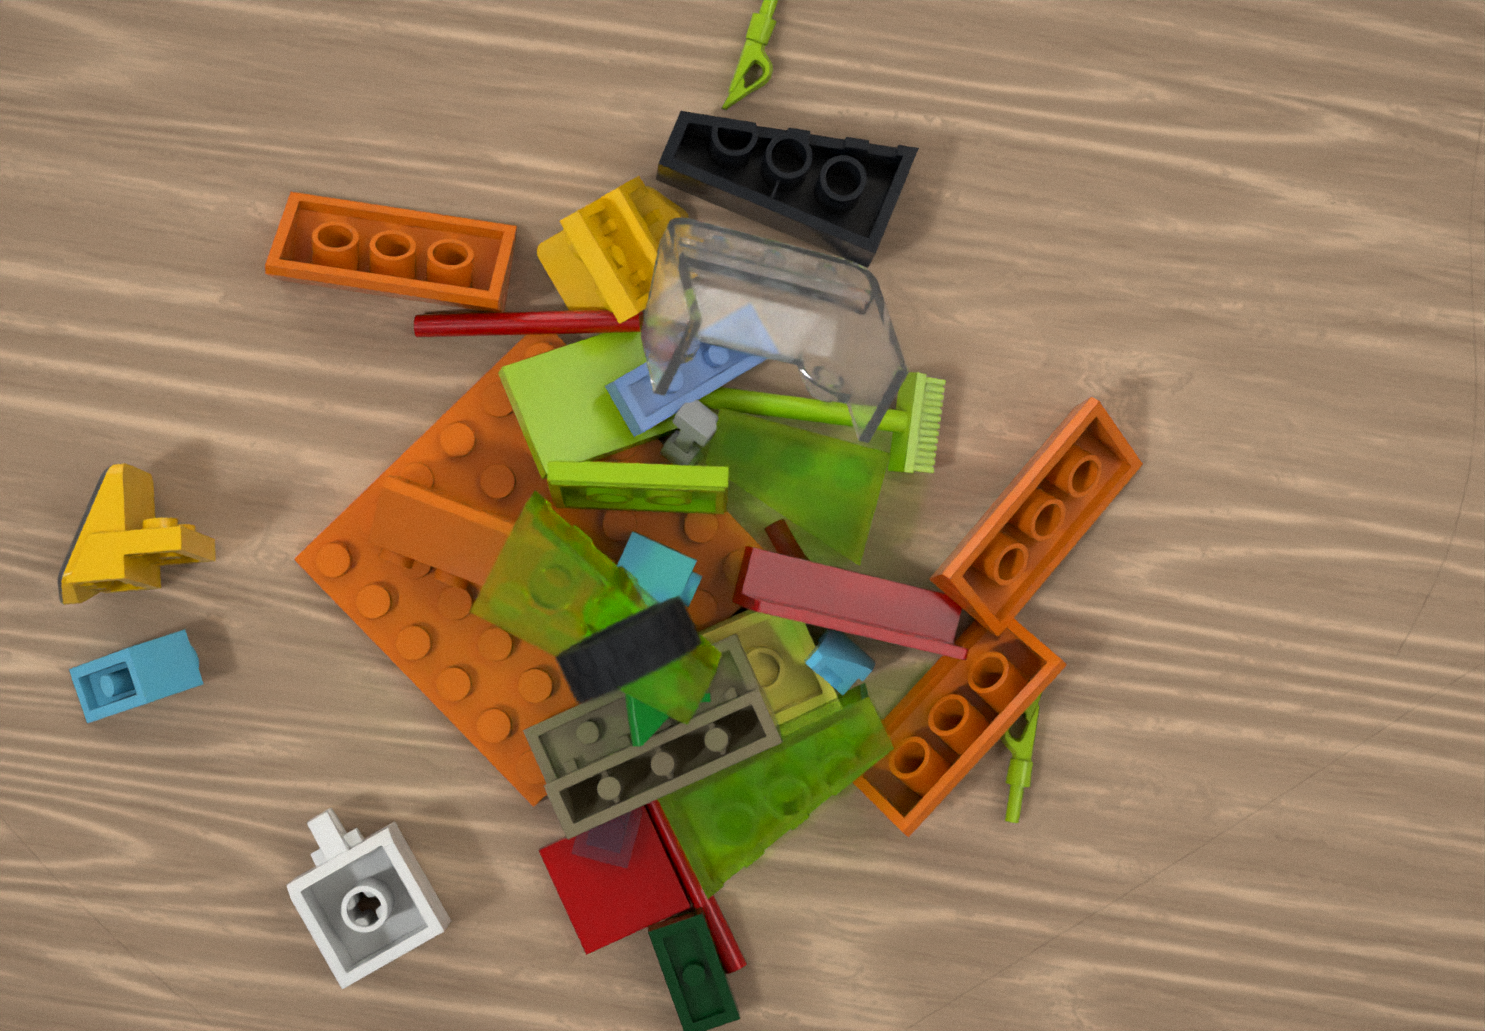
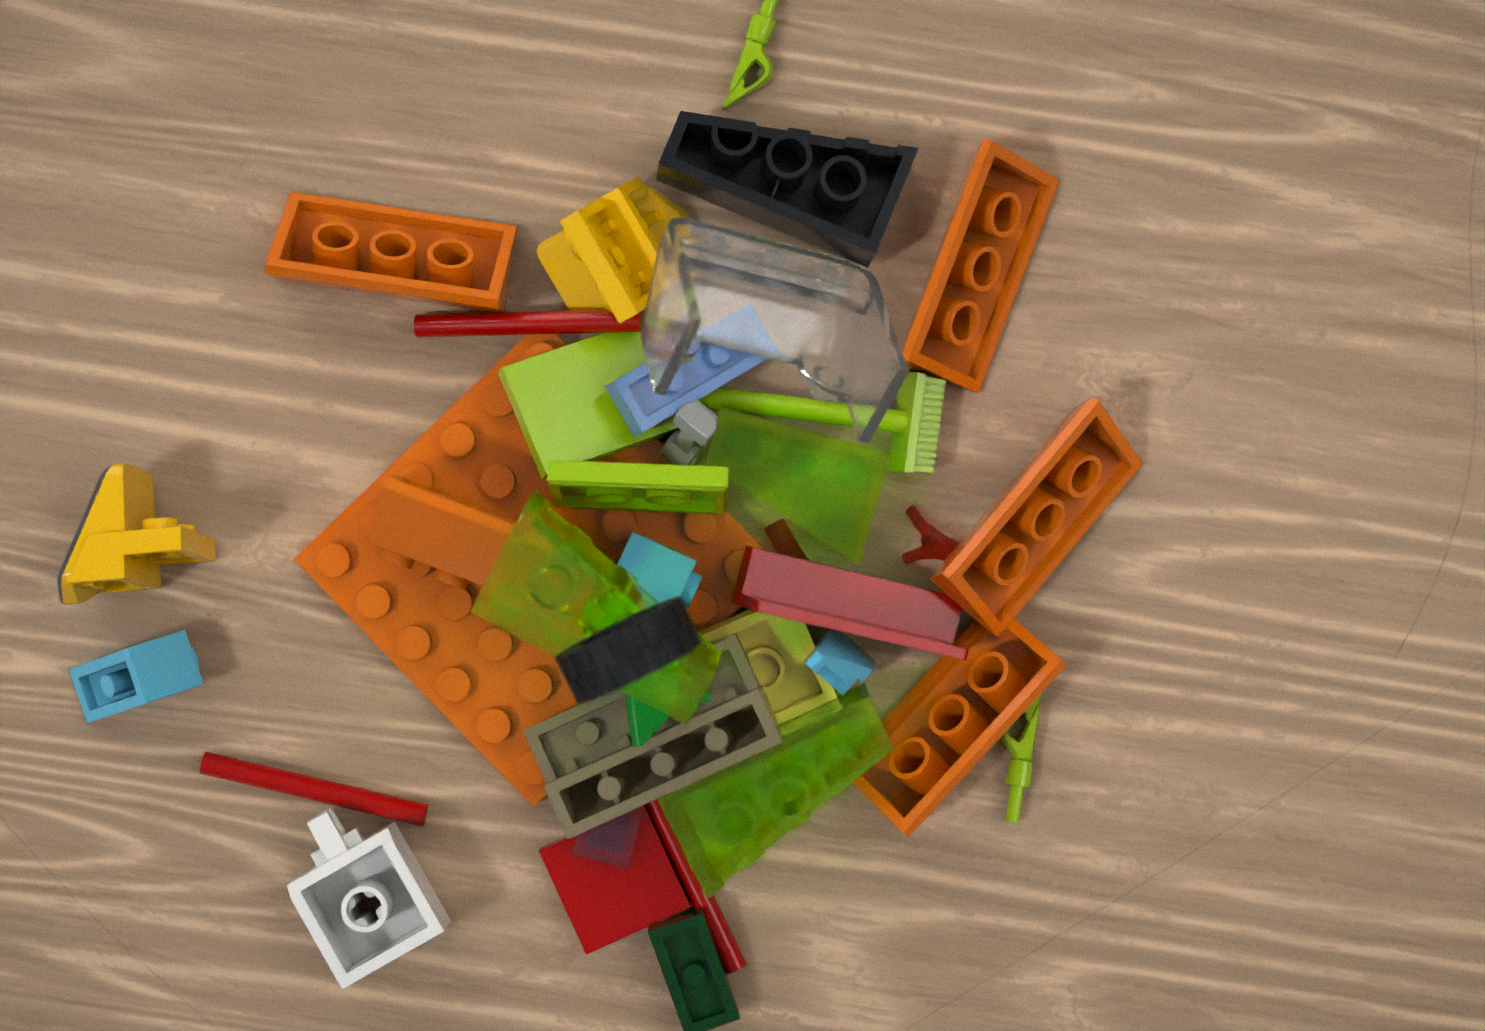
none -> red bar [200,751,429,827]
none -> orange slope [895,139,1060,394]
none -> clear red bar [902,506,960,564]

